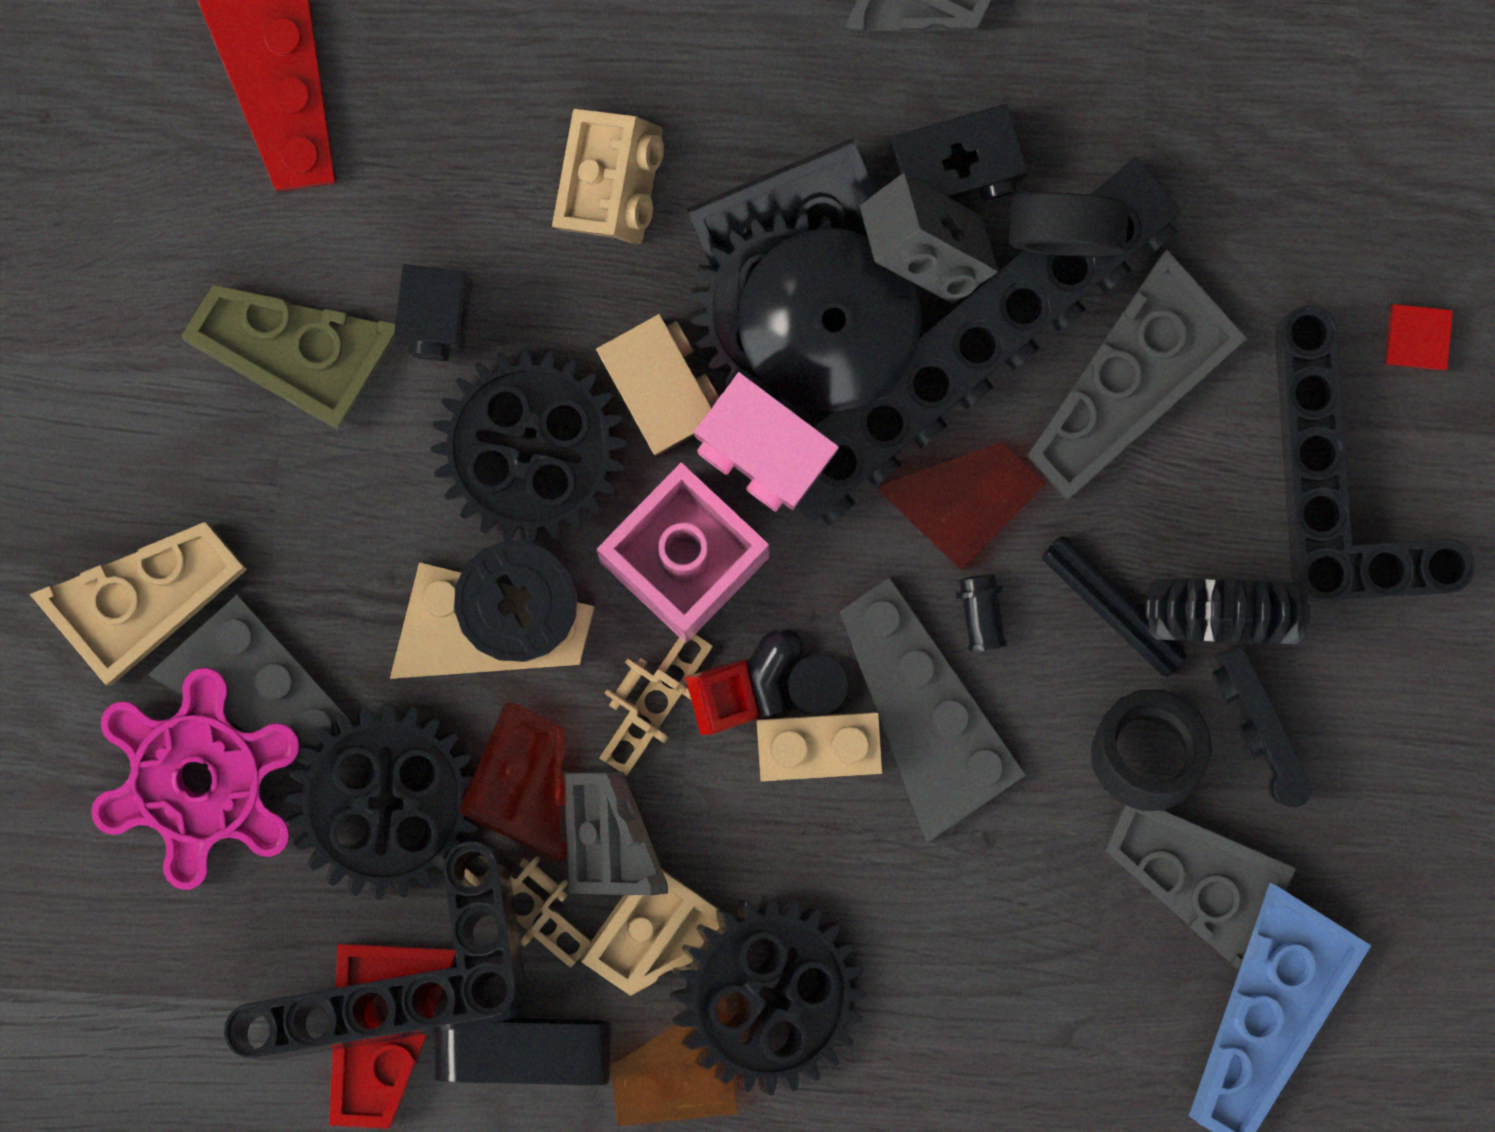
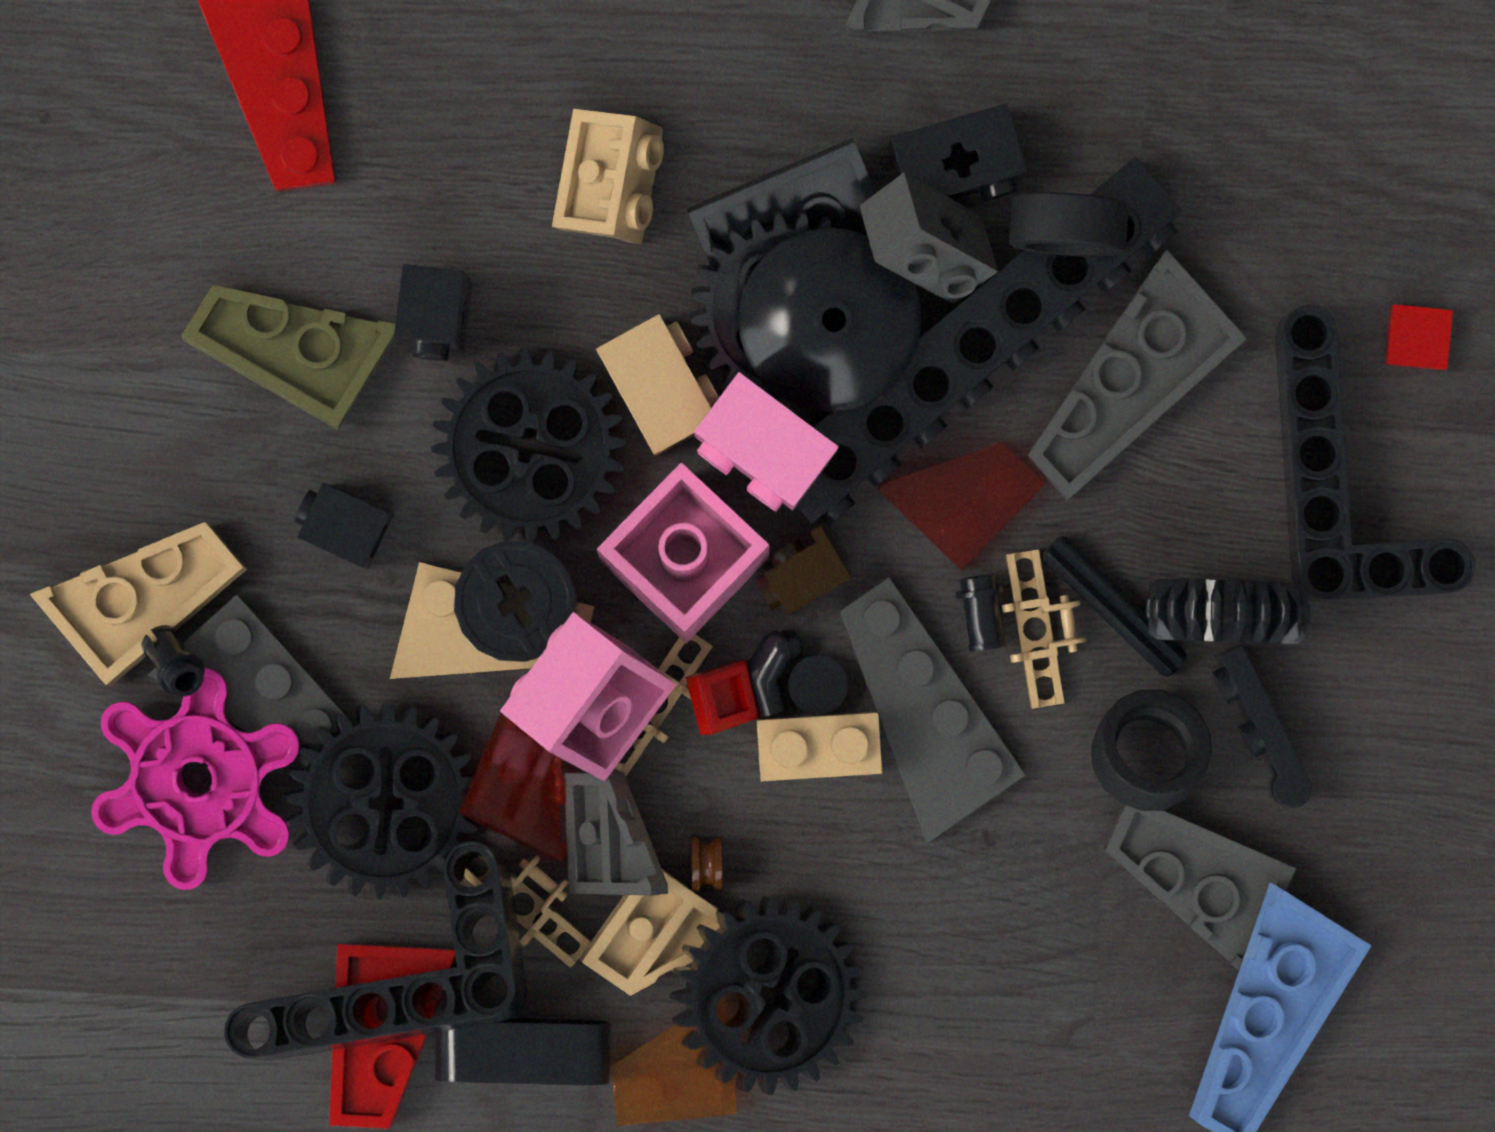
none -> black pin [141,625,205,697]
none -> black brick [294,483,394,569]
none -> bright pink brick [500,612,677,782]
none -> reddish brown bush [691,837,723,891]
none -> dark brown brick [754,526,851,615]
none -> tan piece [1001,549,1087,709]

